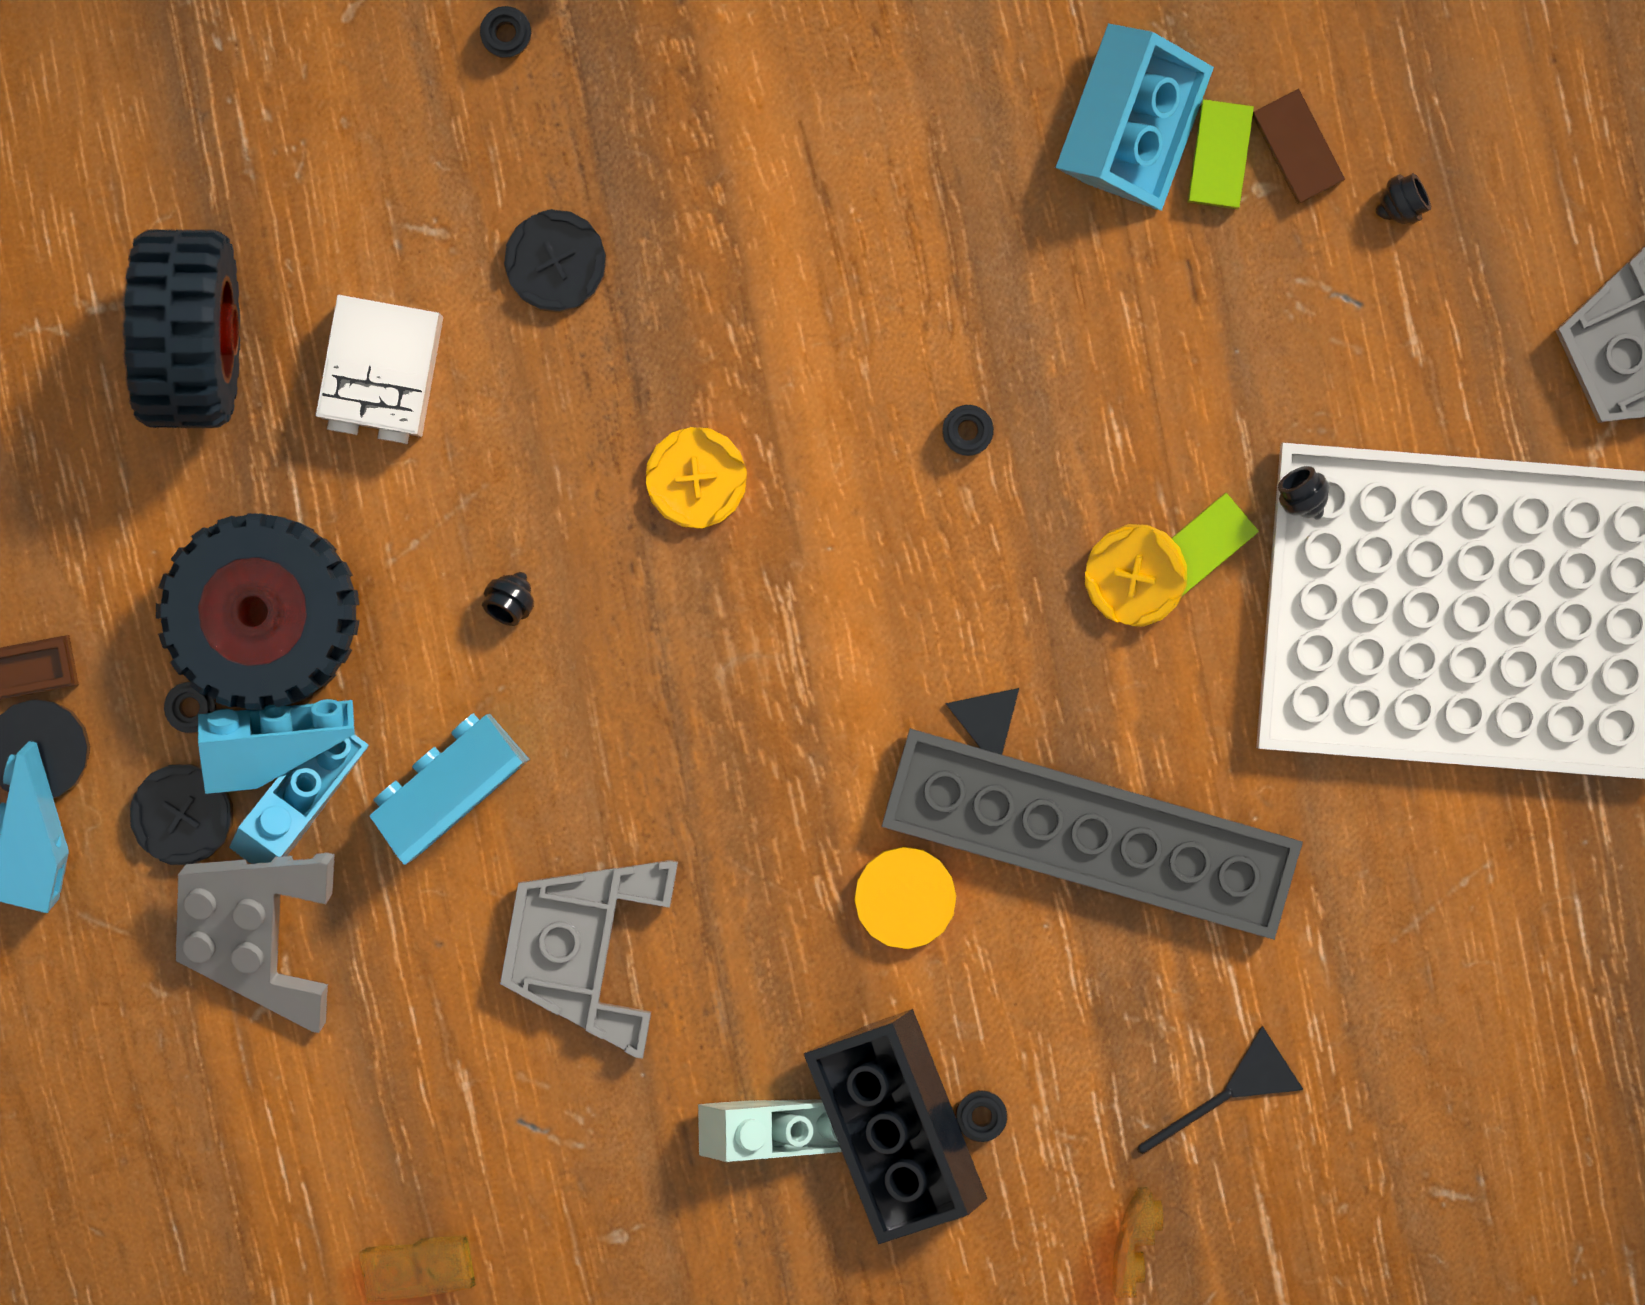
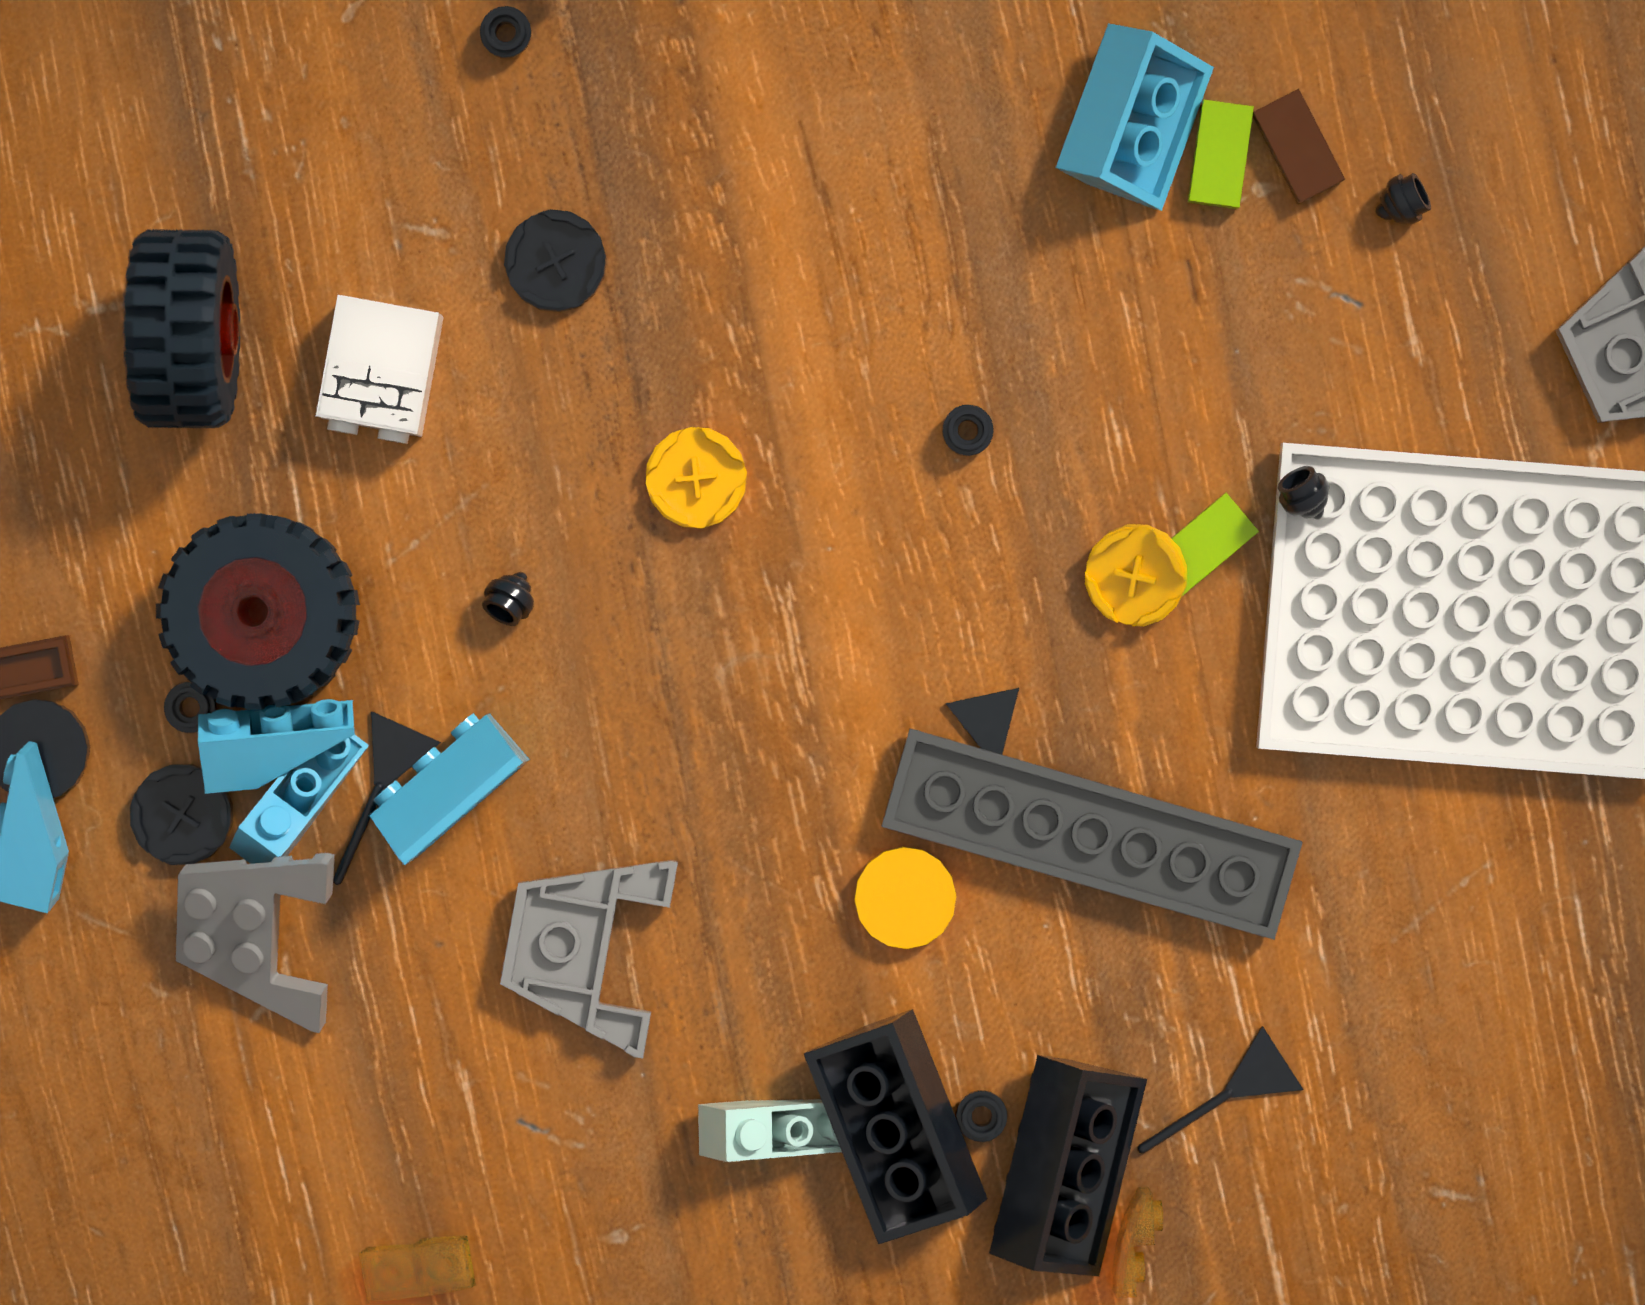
none -> black piece [333,711,441,885]
none -> black slope [989,1055,1147,1276]

